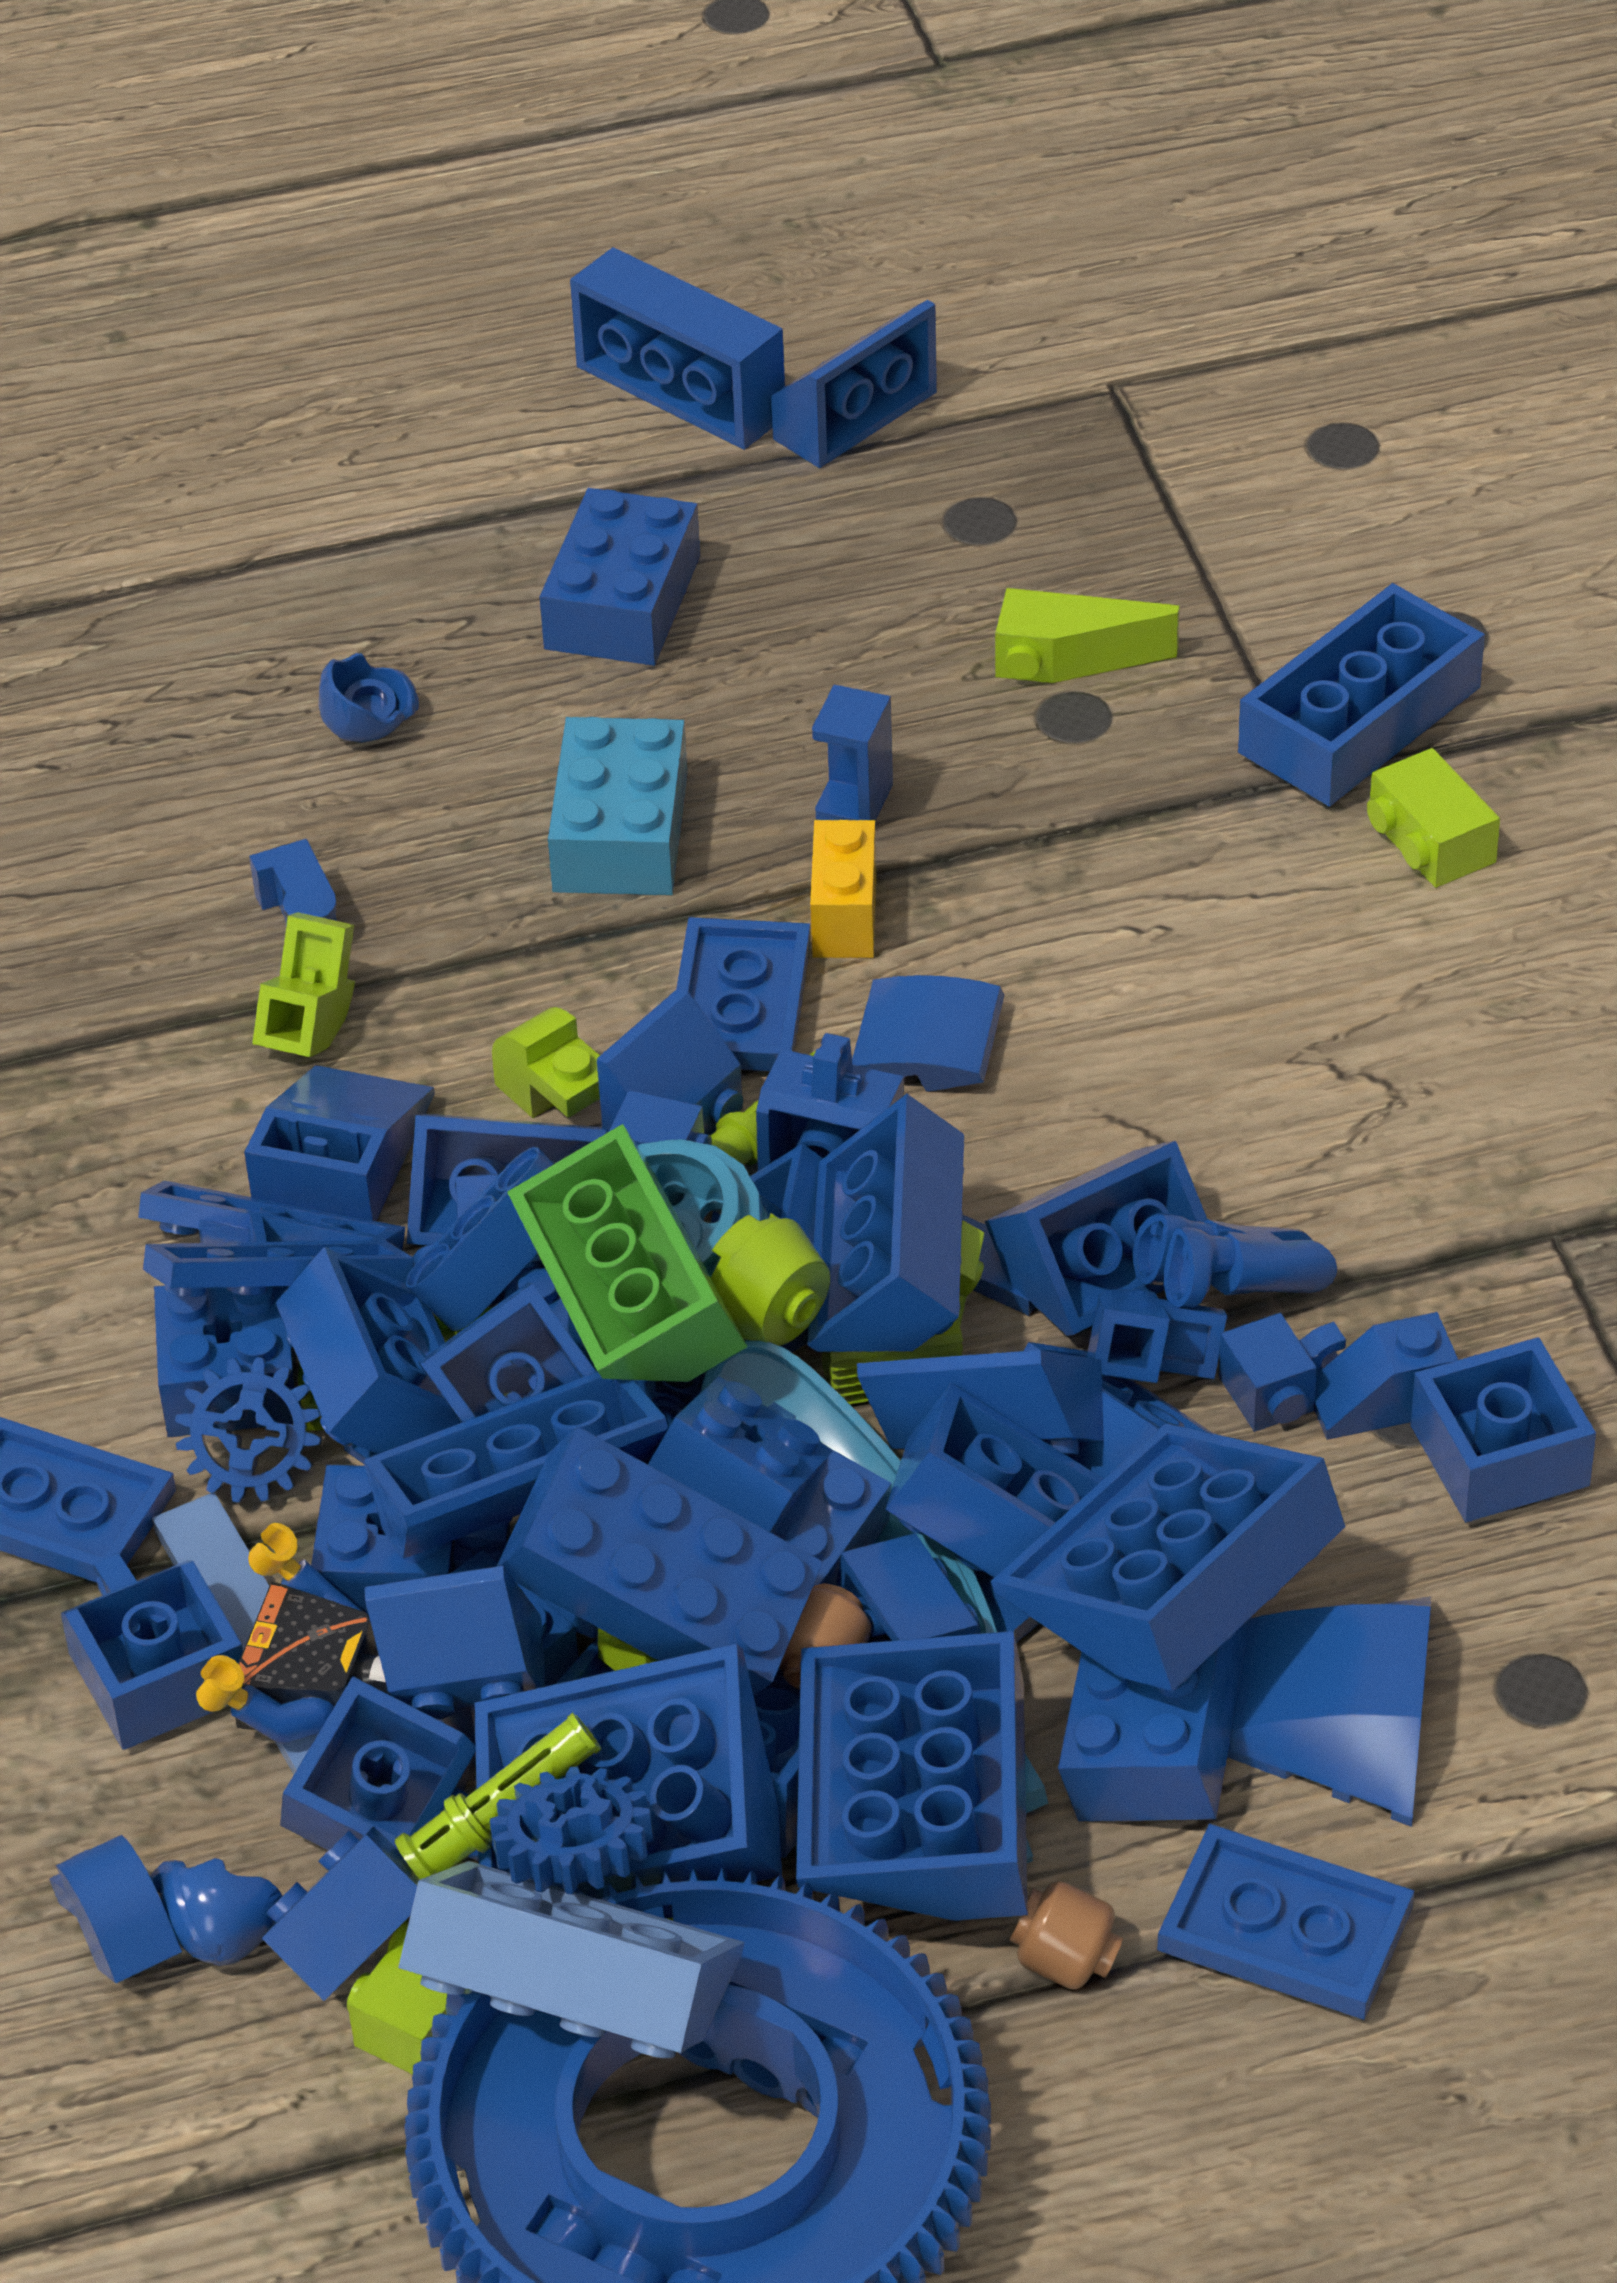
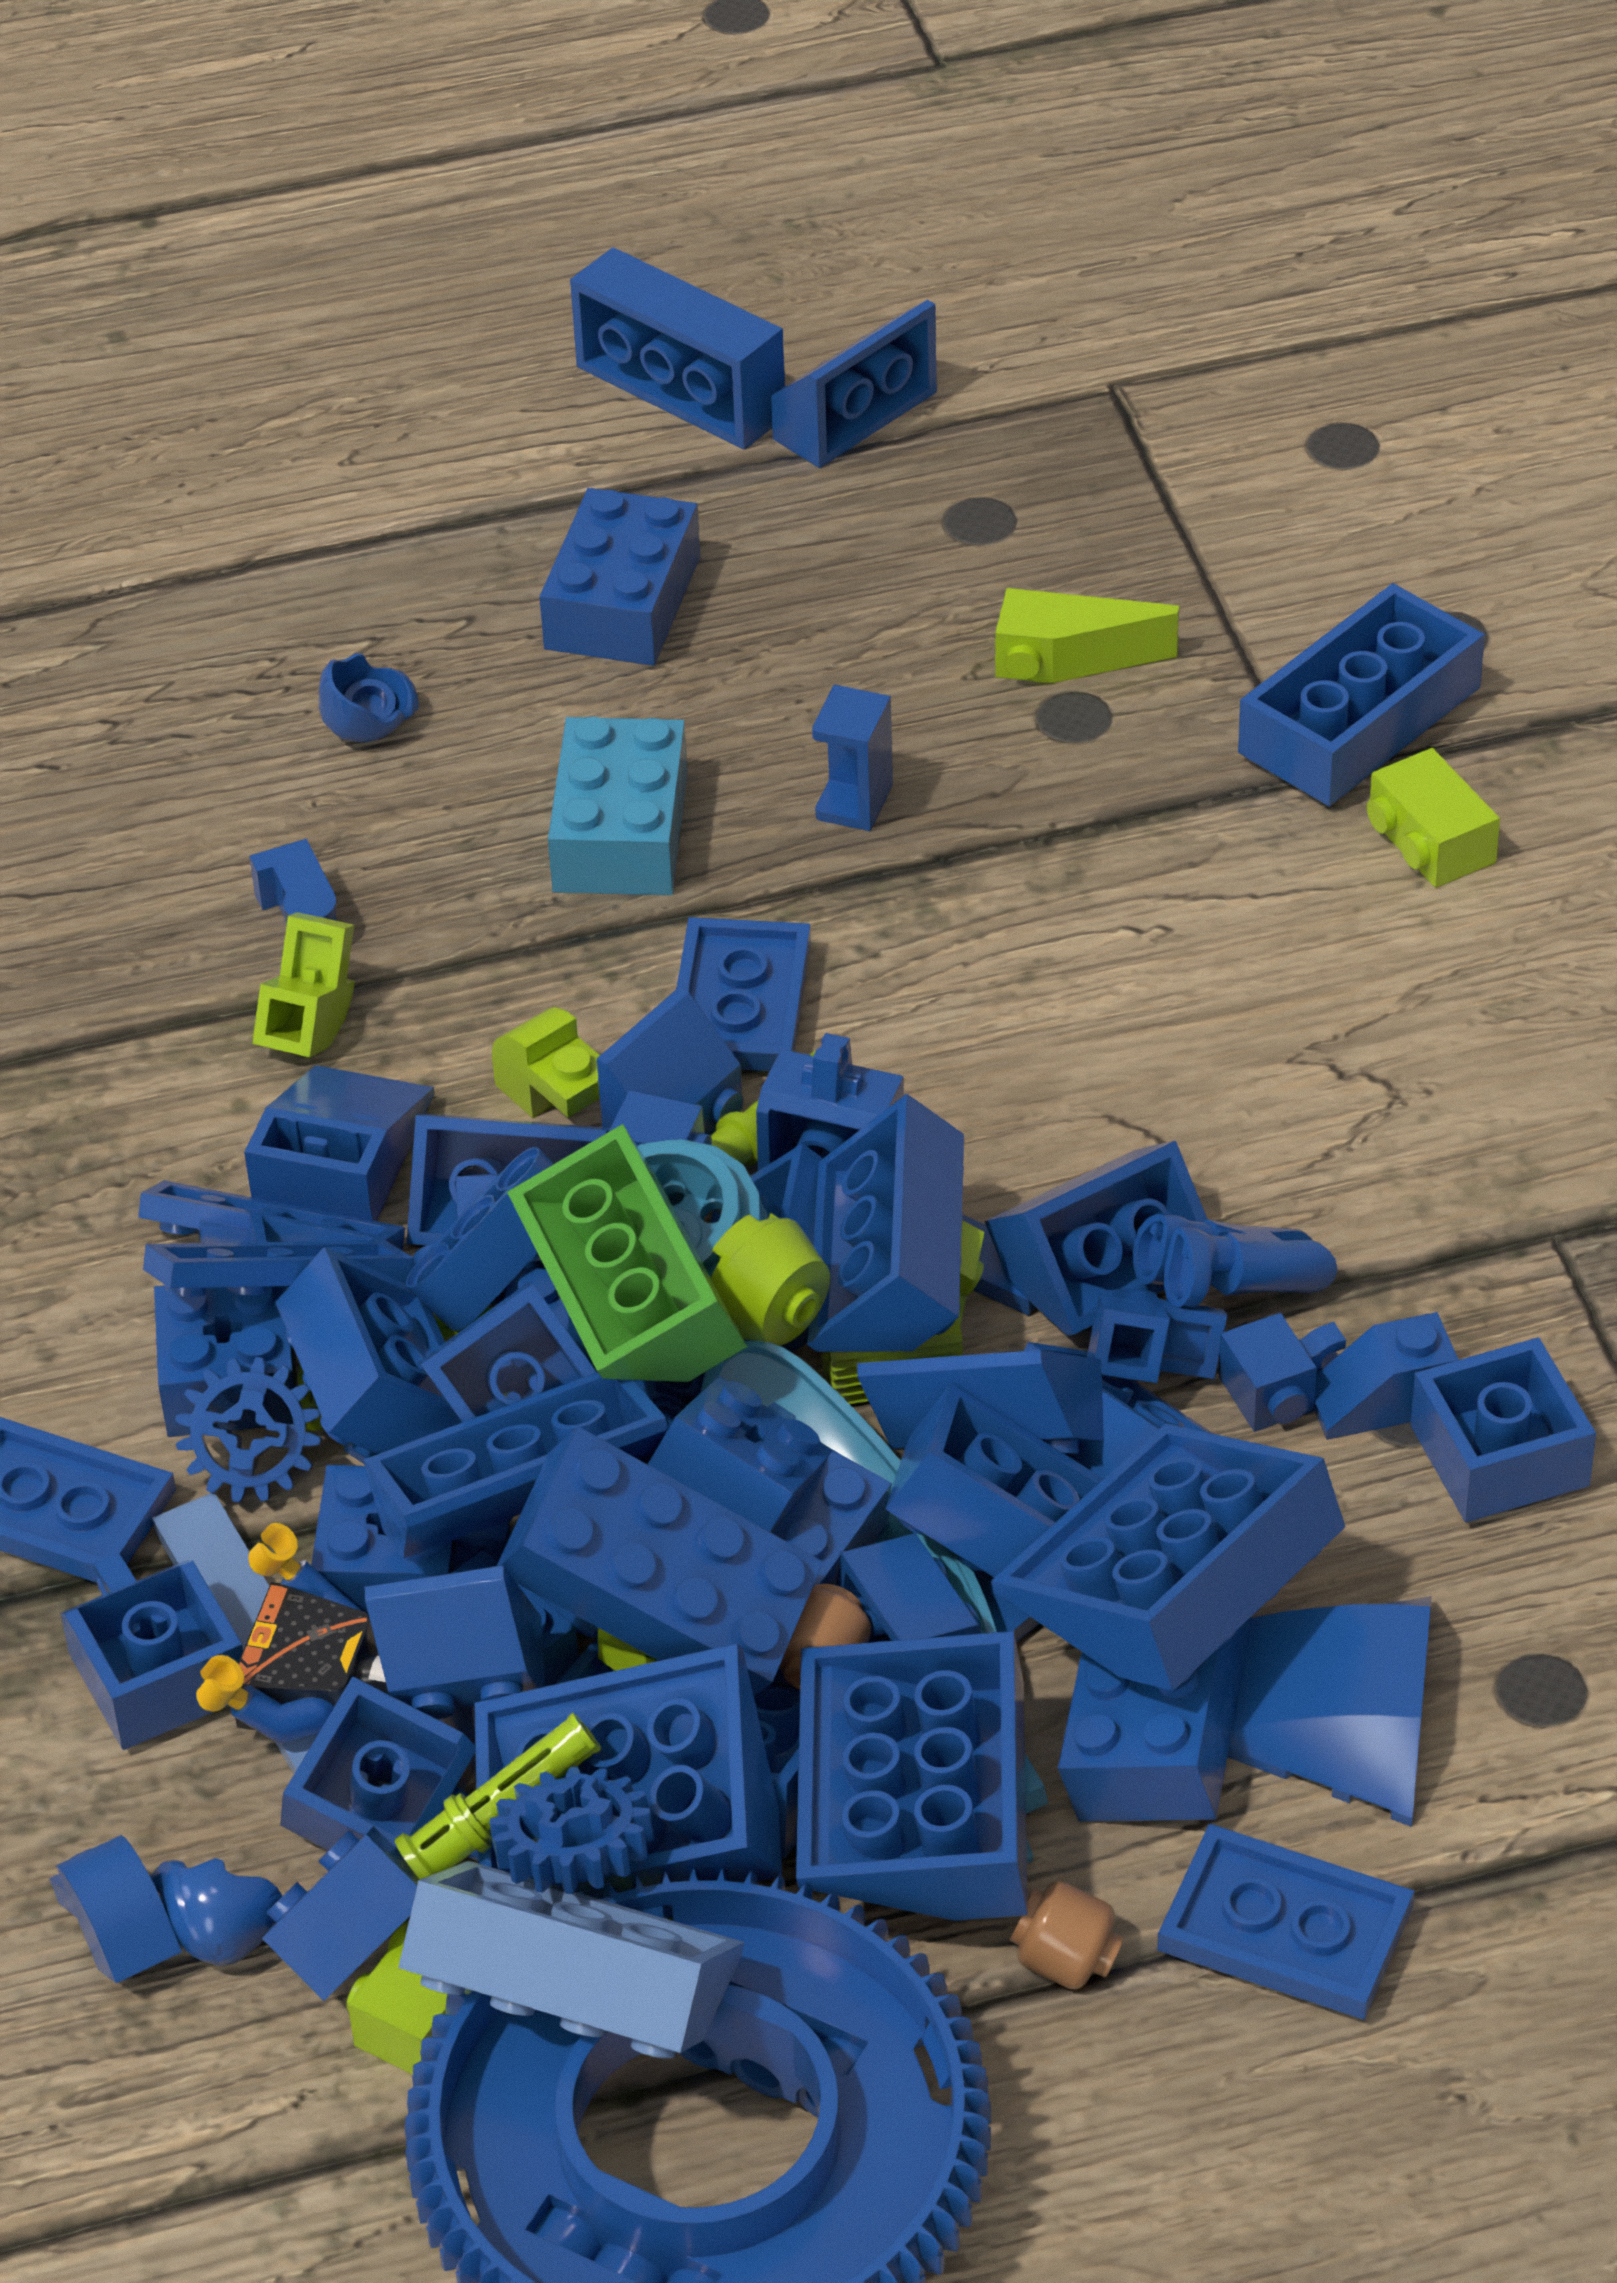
yellow brick [810,820,876,958] -> none
blue slope [852,975,1005,1092] -> none

